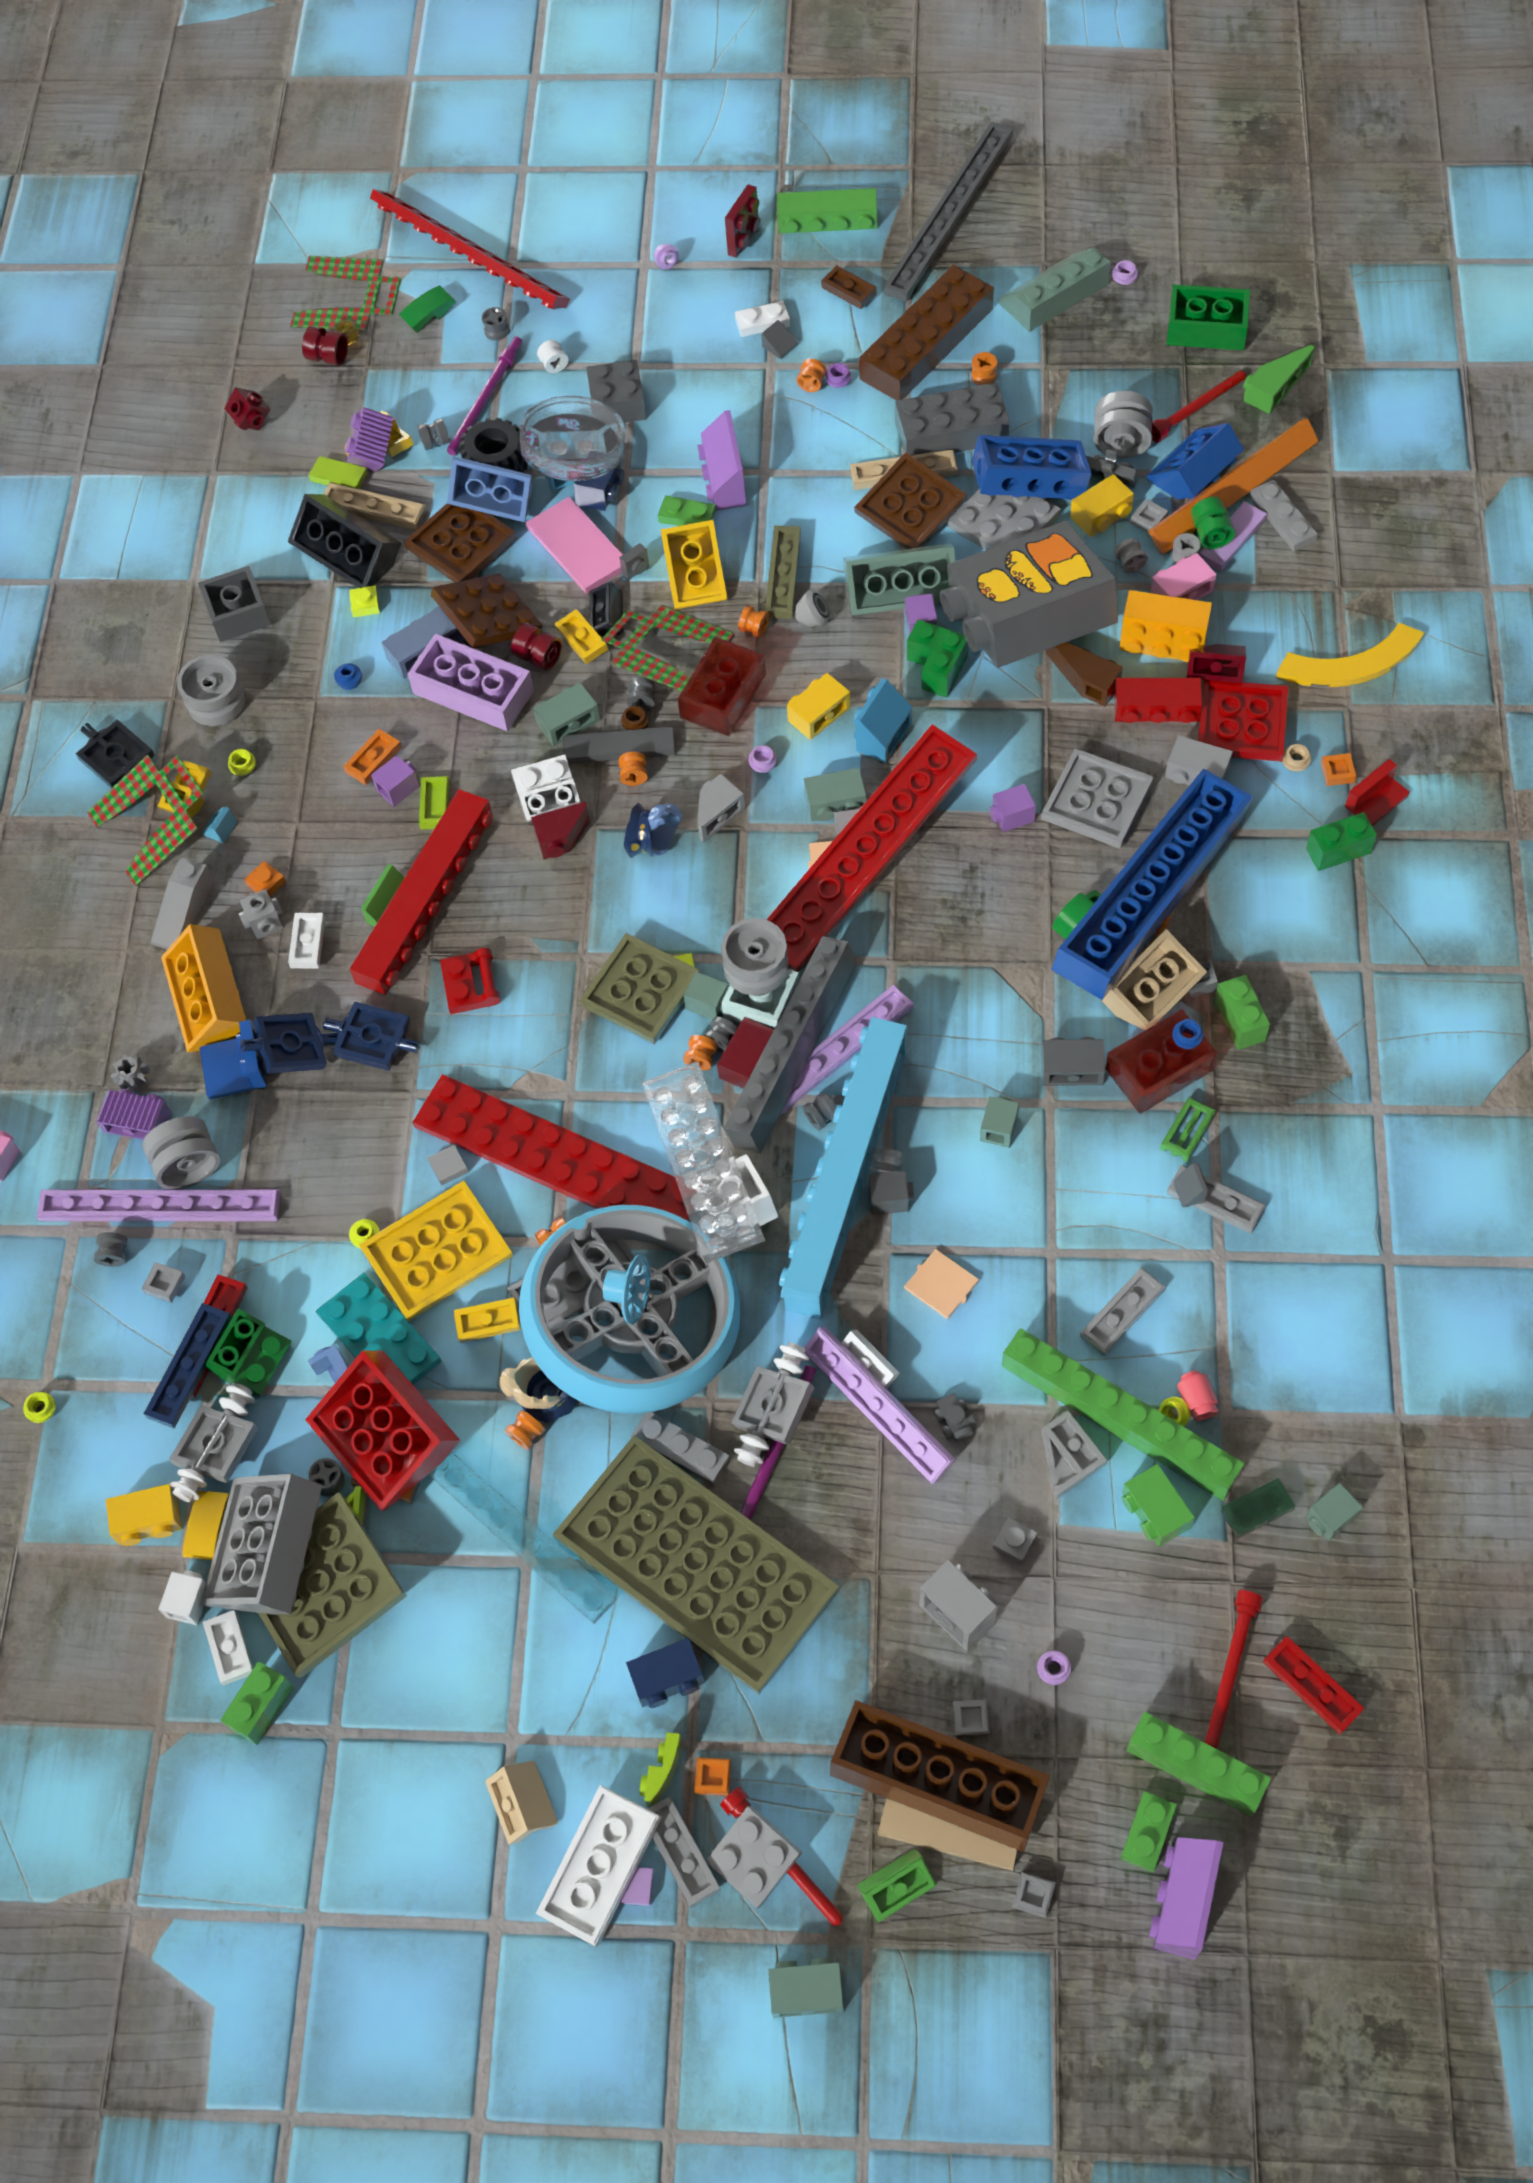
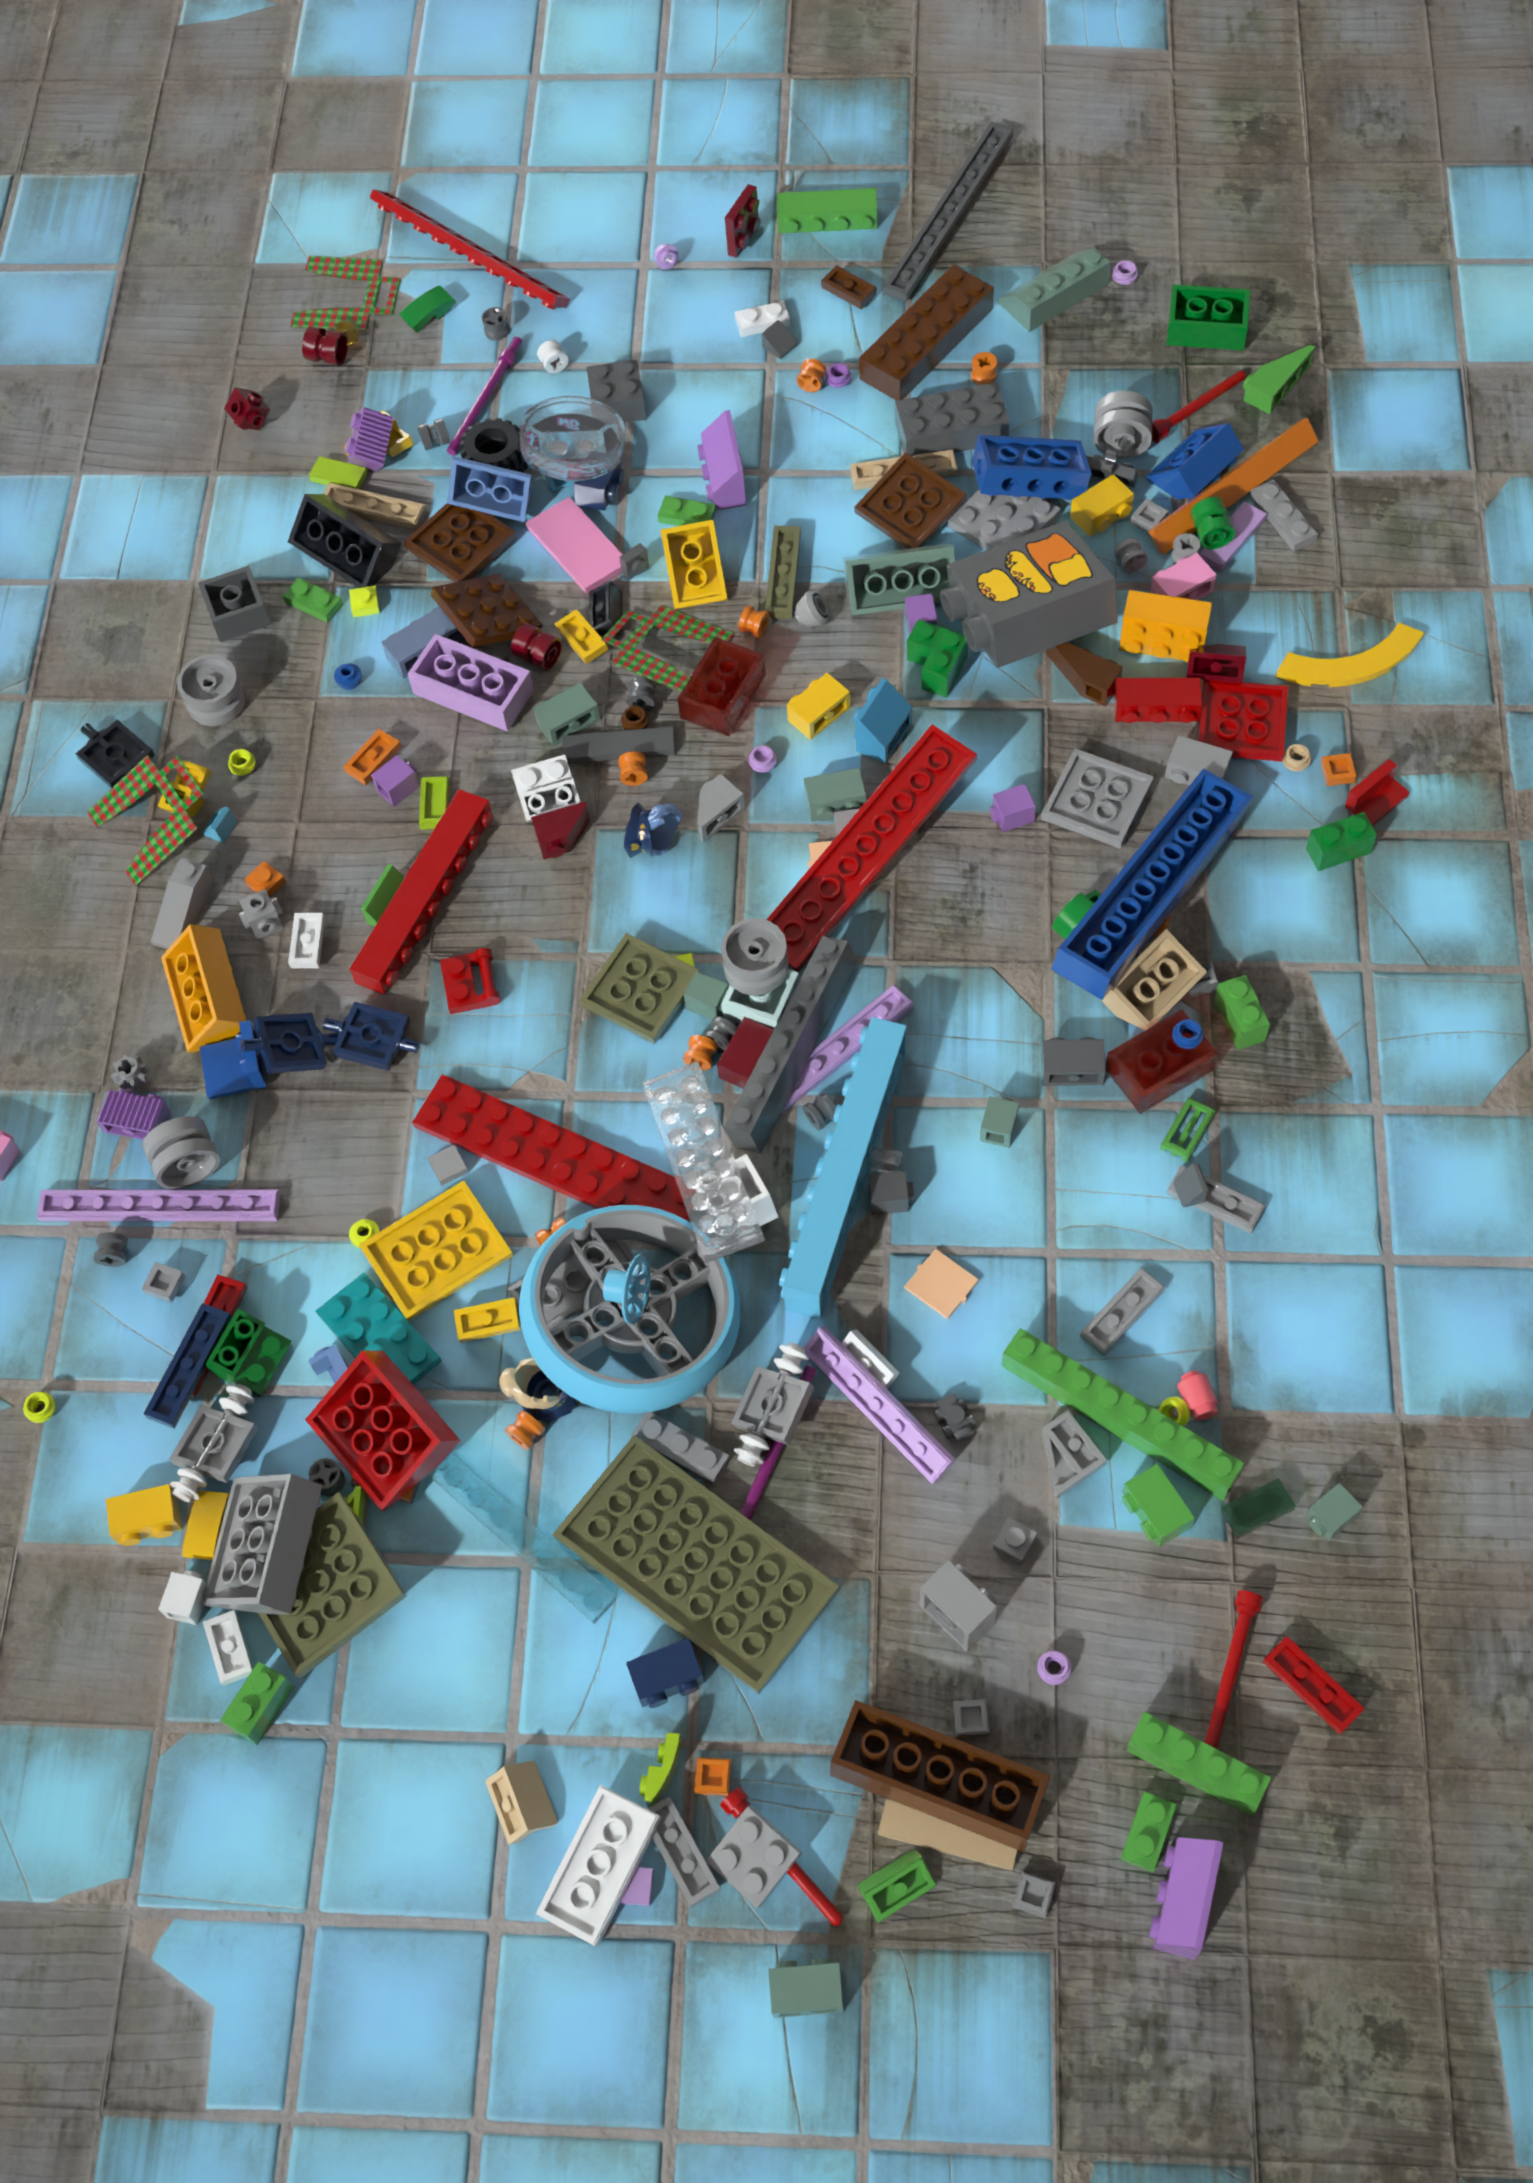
none -> bright green plate [283,577,343,623]

